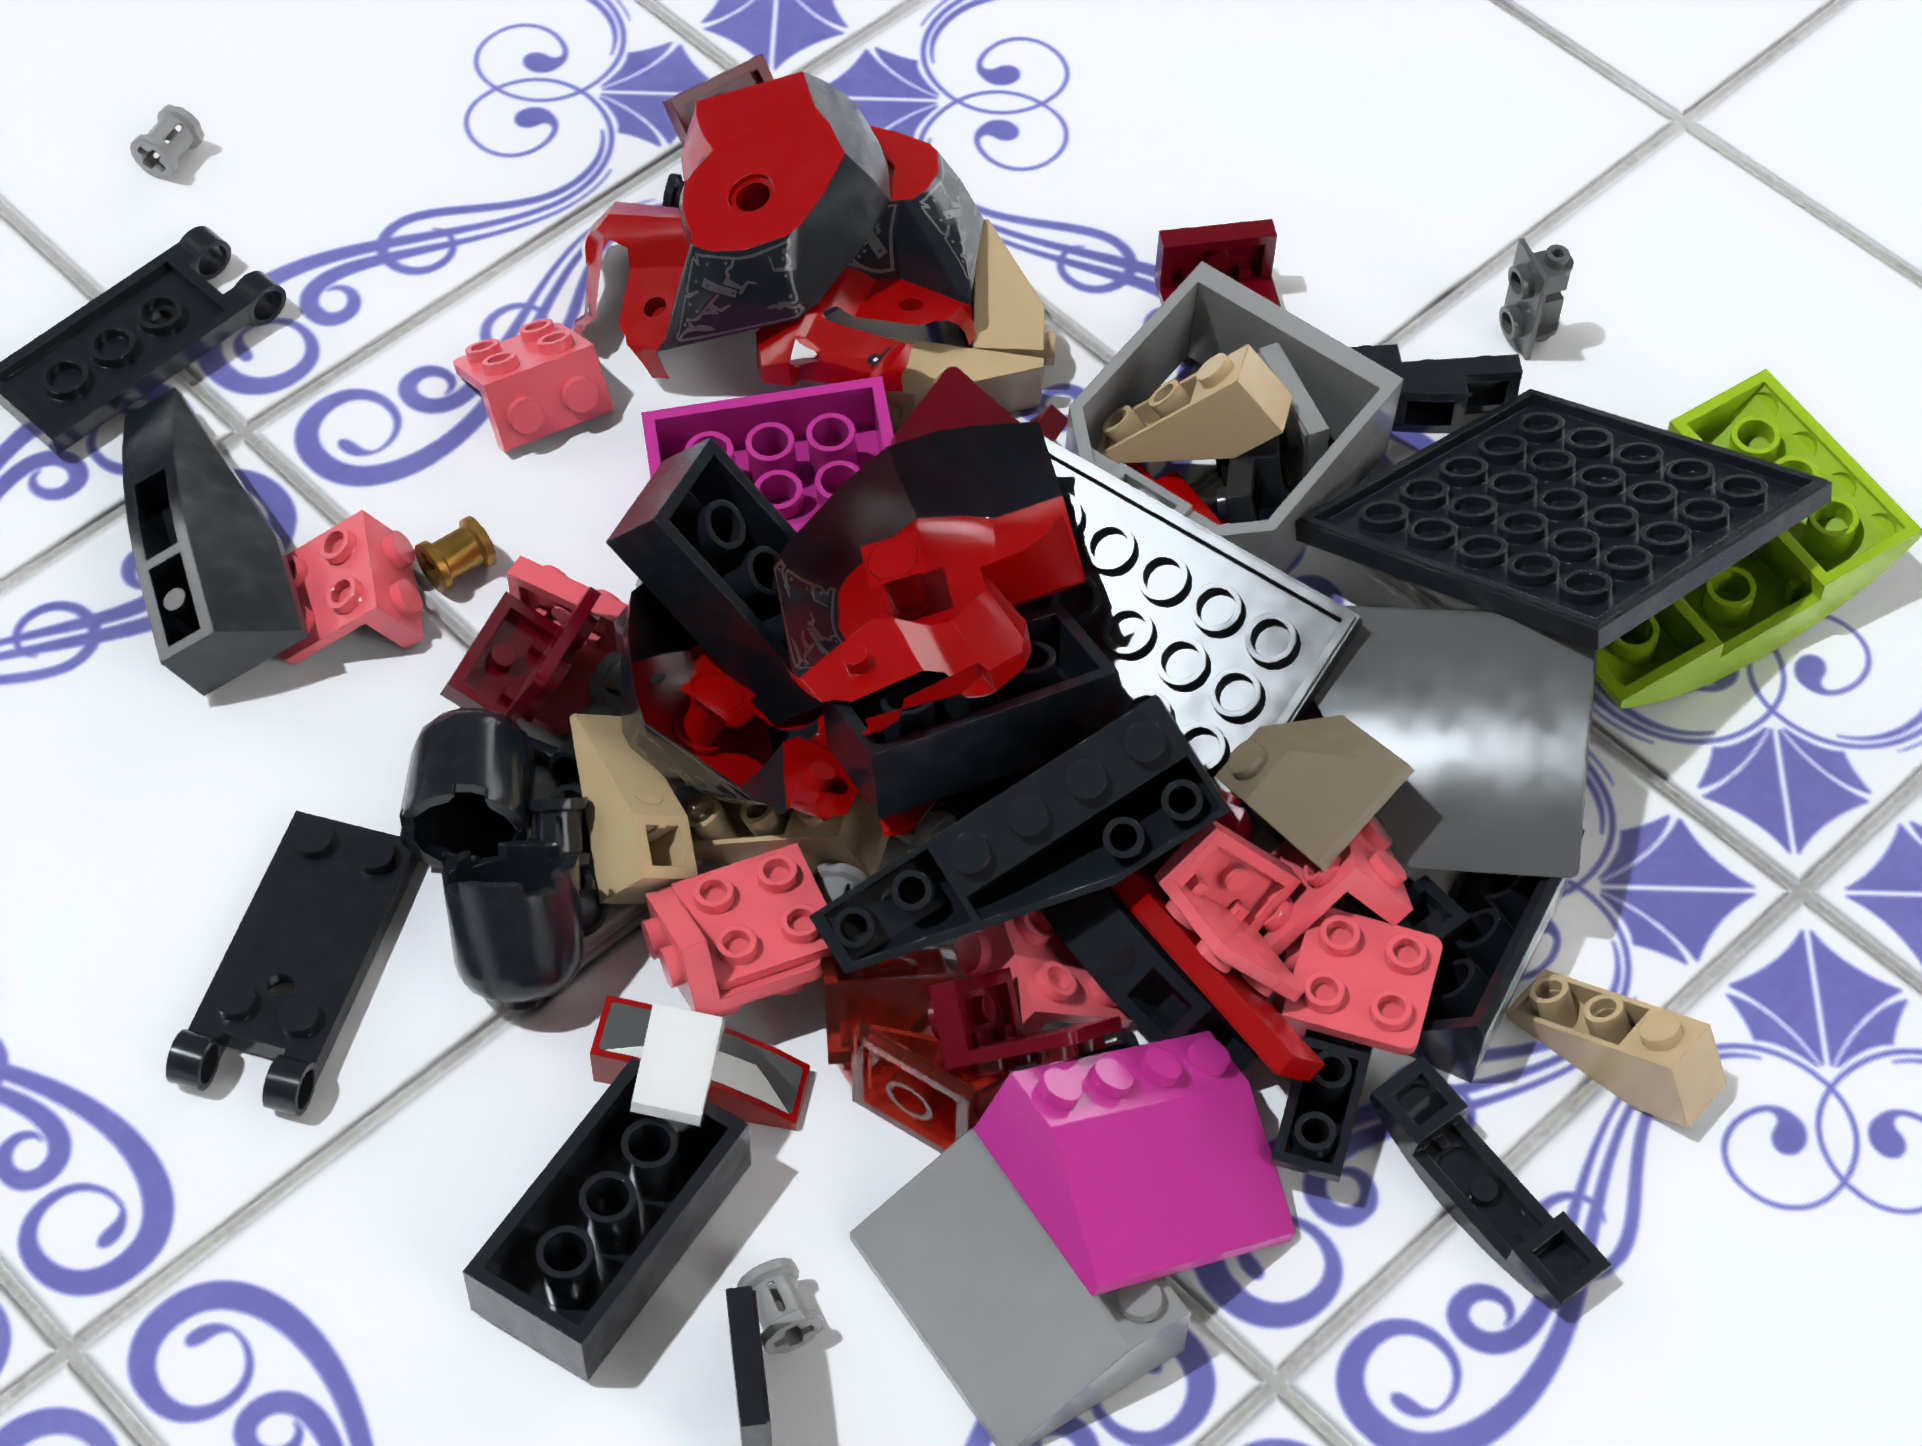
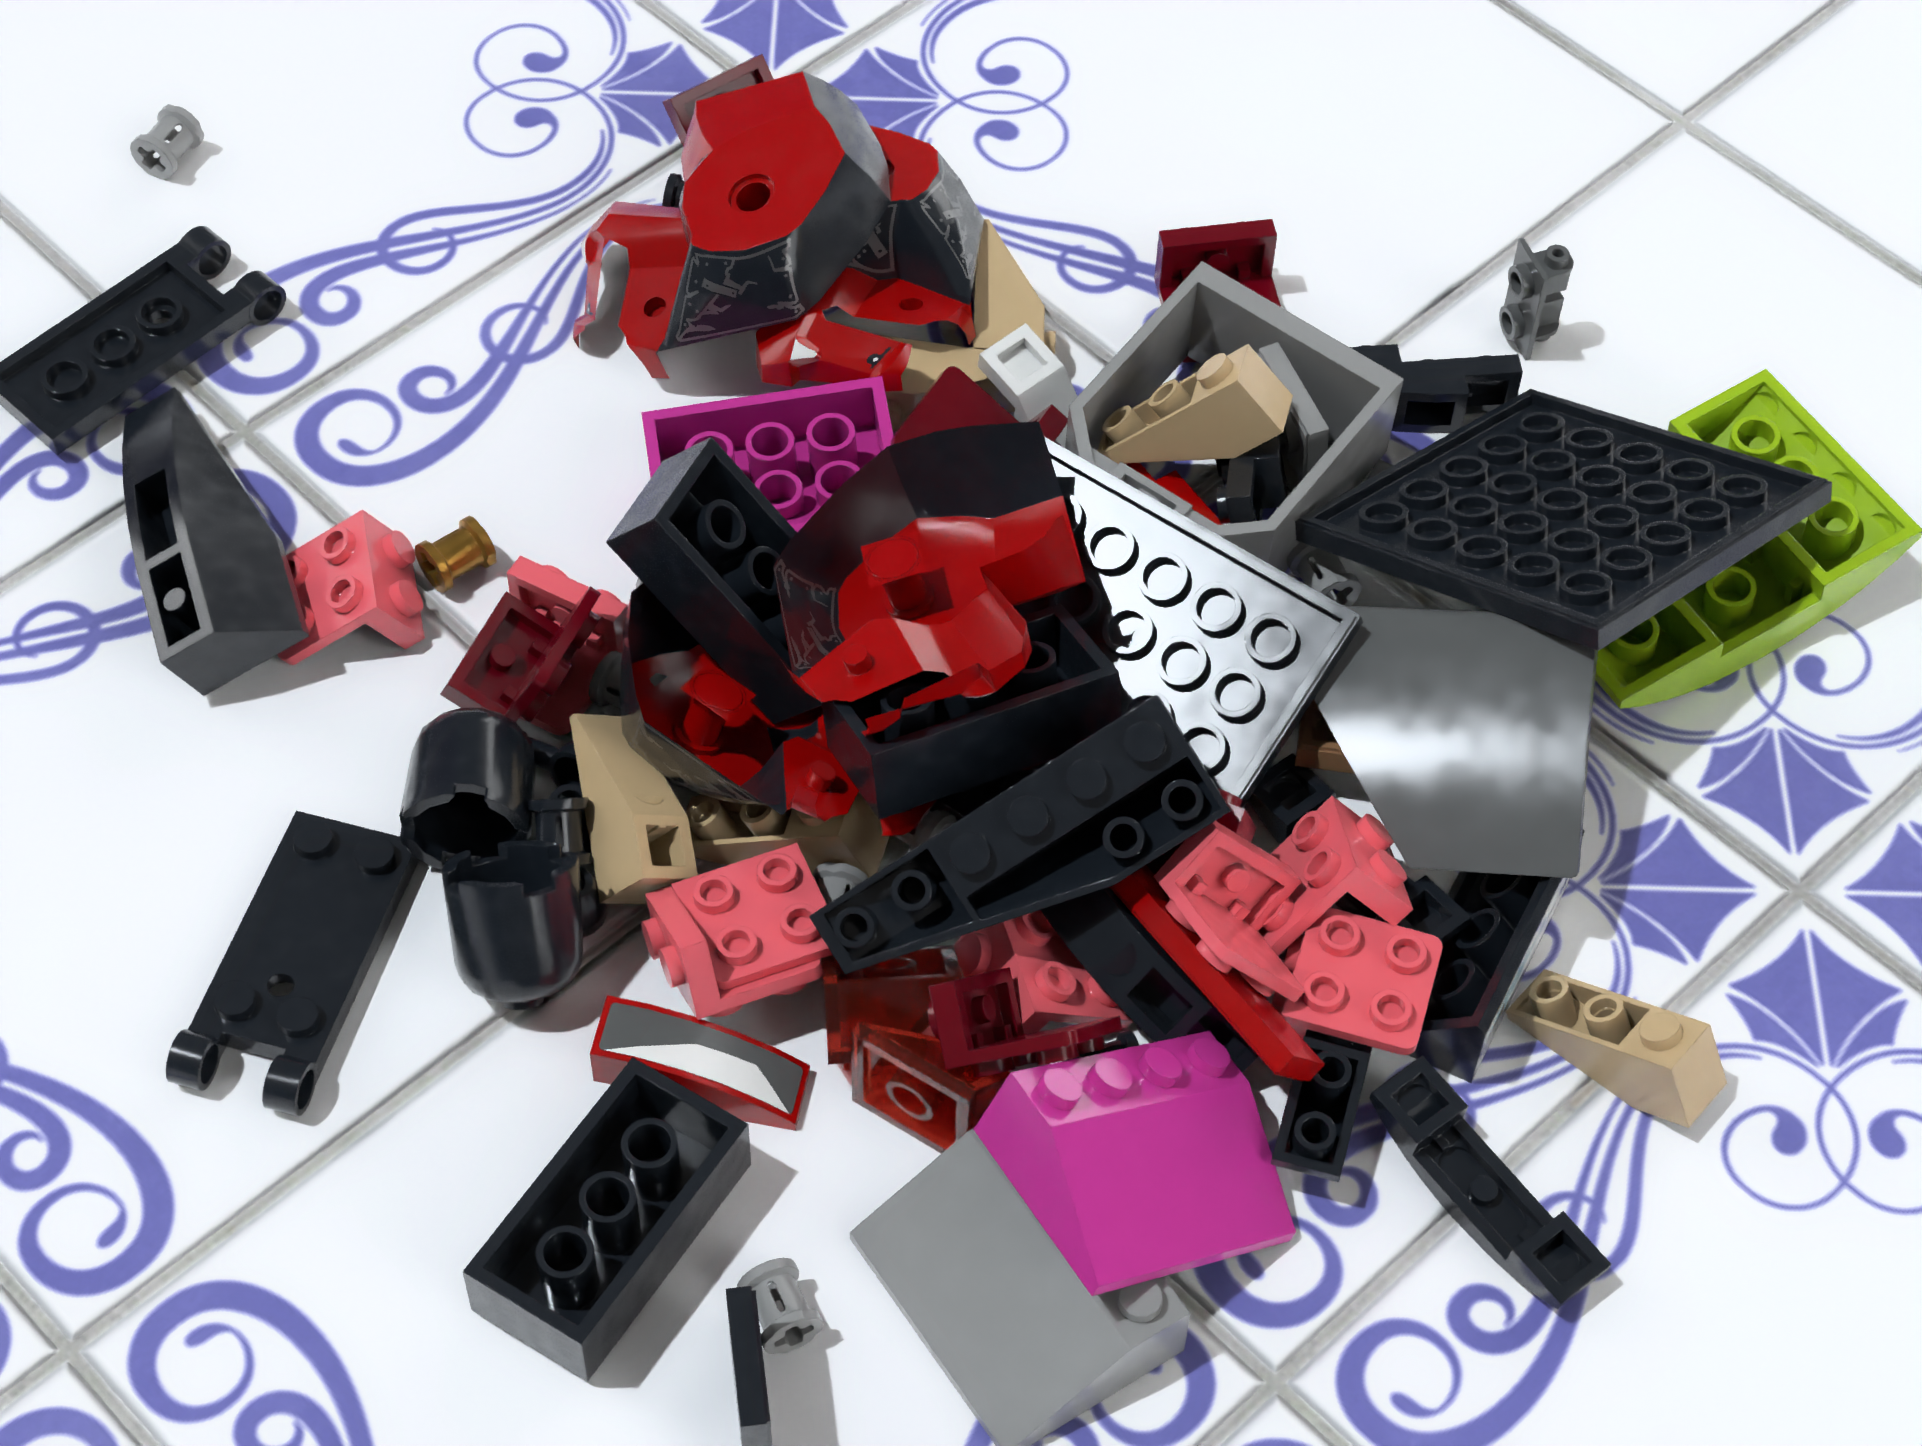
coral bracket [453,319,614,452] -> none
white slope [630,1003,726,1126] -> none
dark tan slope [1215,715,1415,872] -> none
none -> white slope [977,323,1077,448]
none -> light grey bush [1286,542,1362,606]

